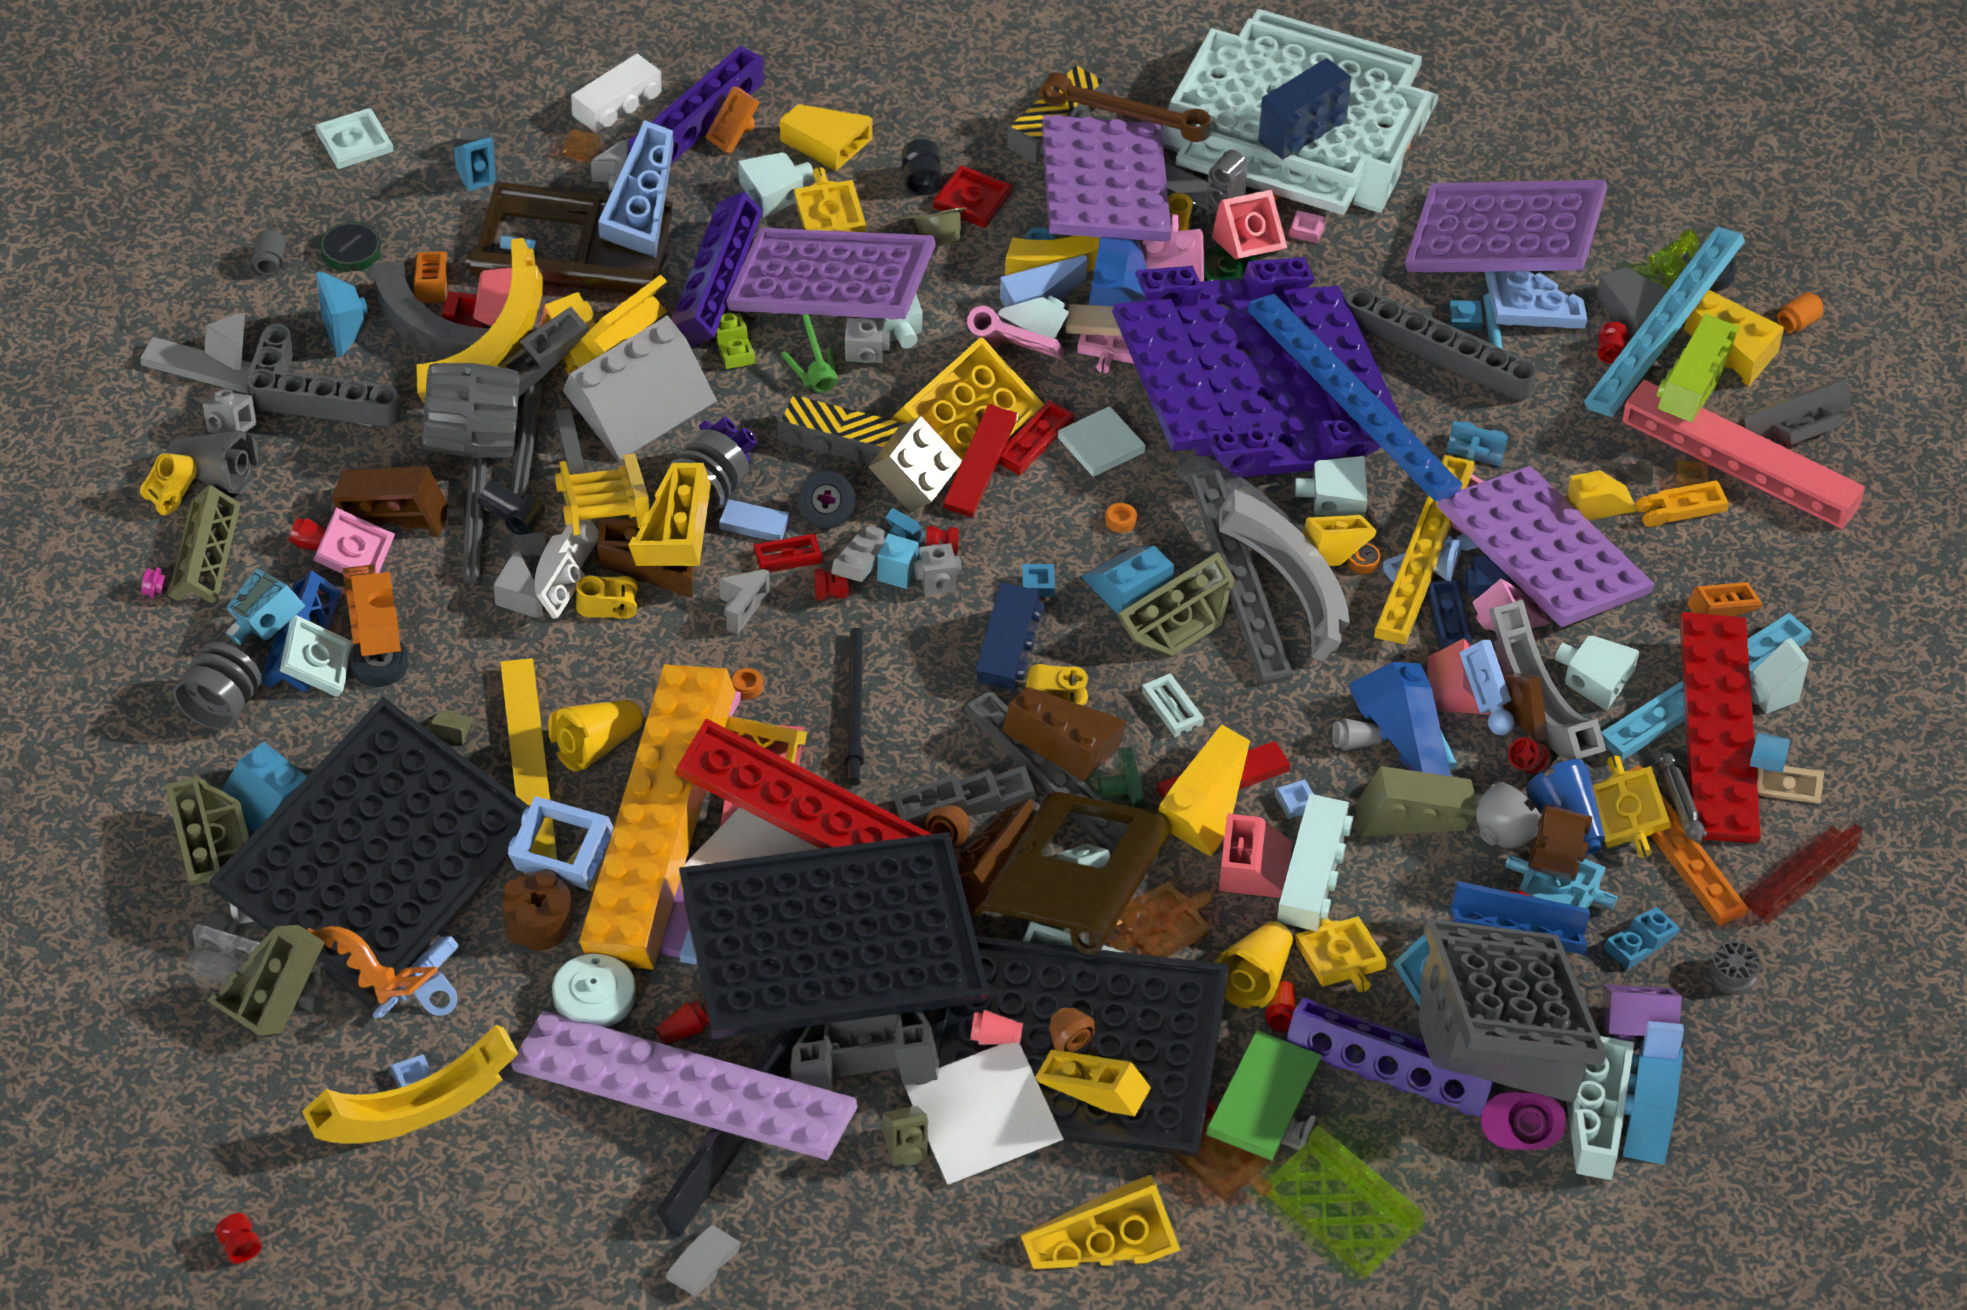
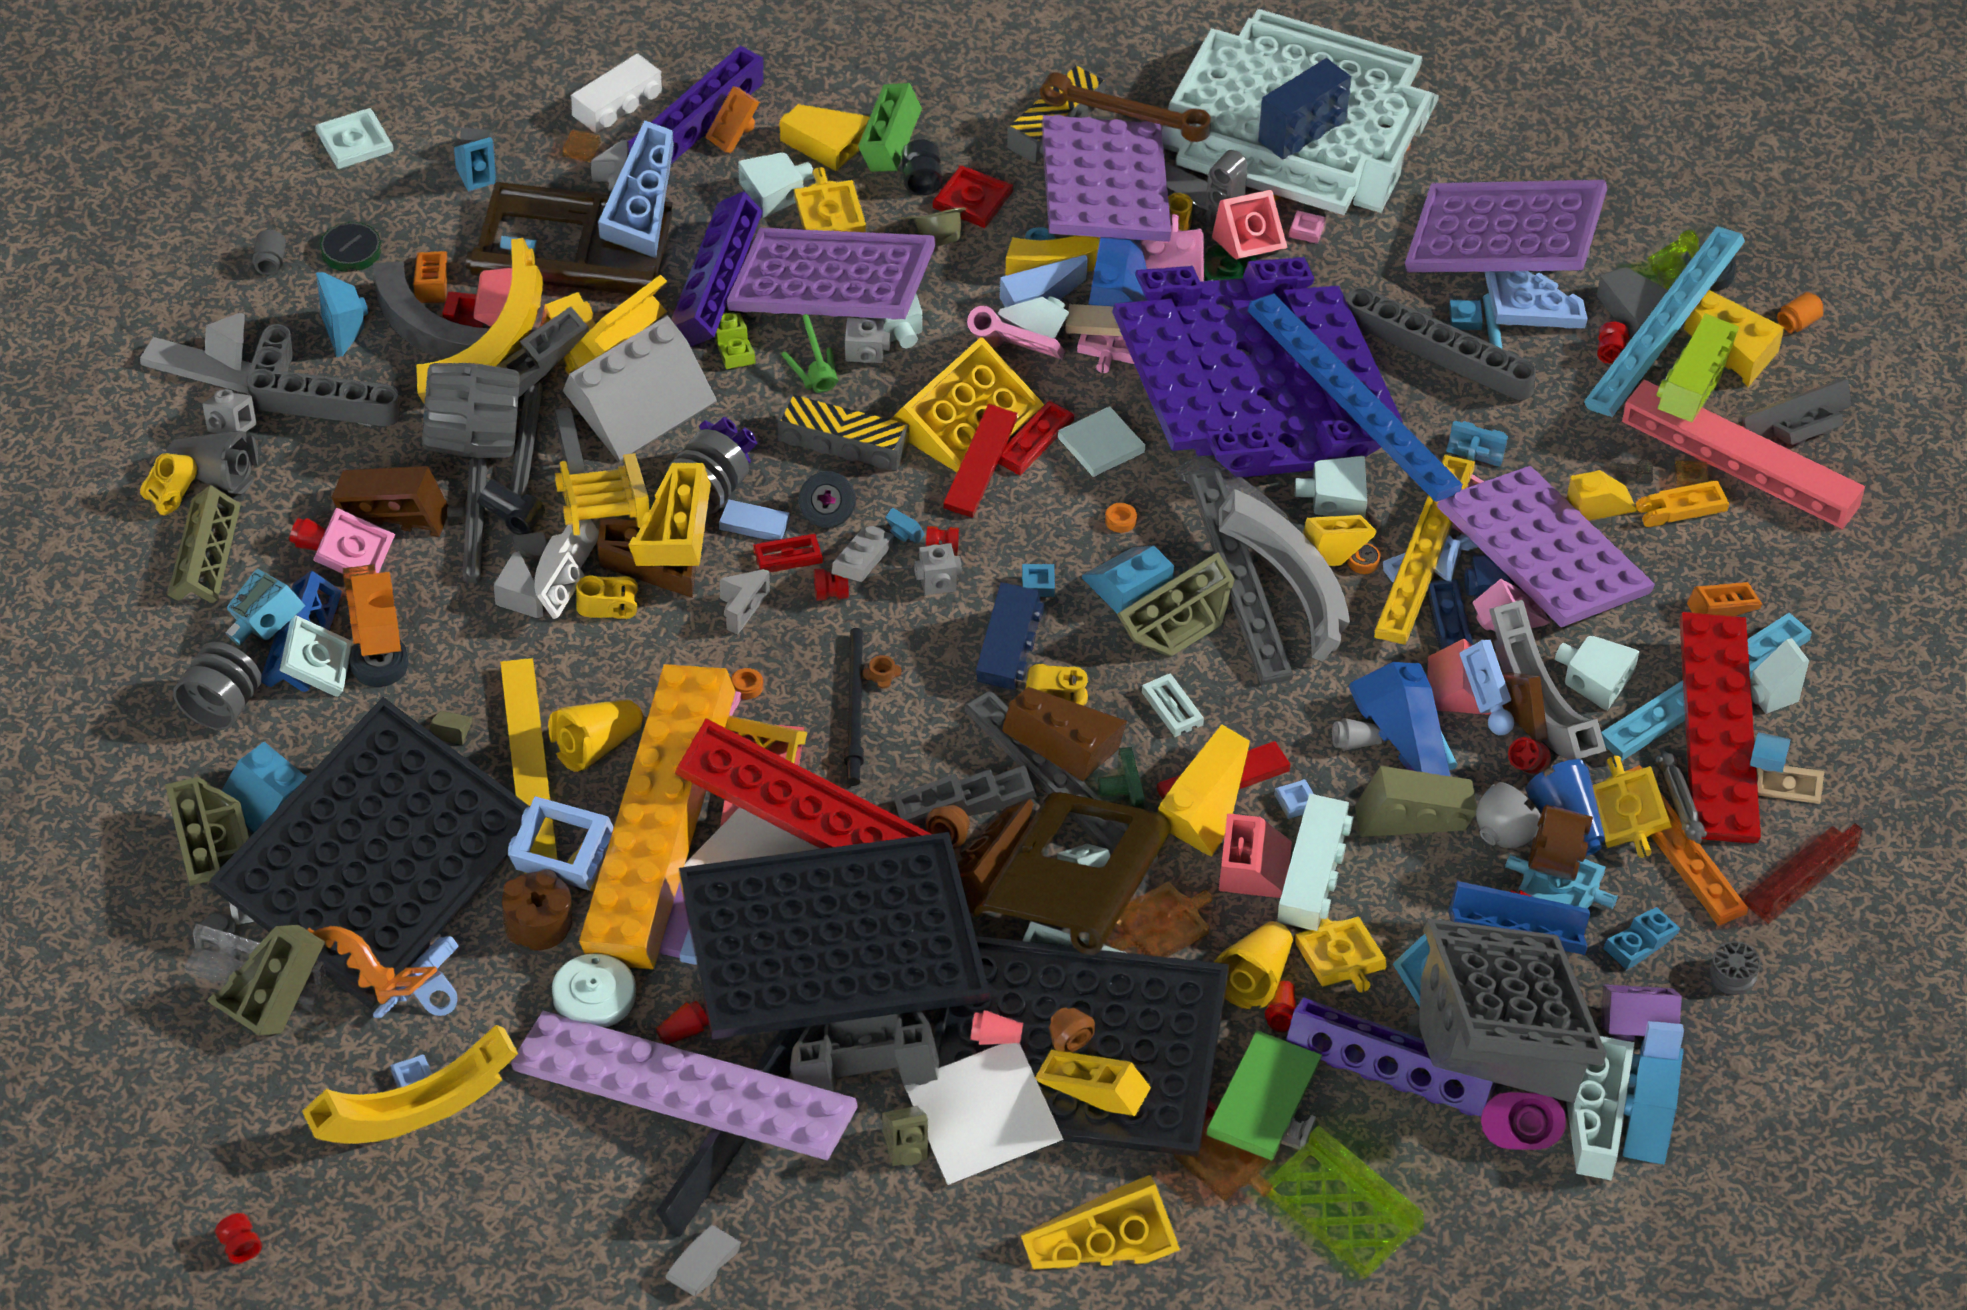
dark pink plate [141,567,166,598] -> none
brick [868,416,962,512] -> none
medium azure brick [877,534,919,589] -> none
none -> bright green brick [858,83,922,172]
none -> dark orange plate [863,655,902,689]

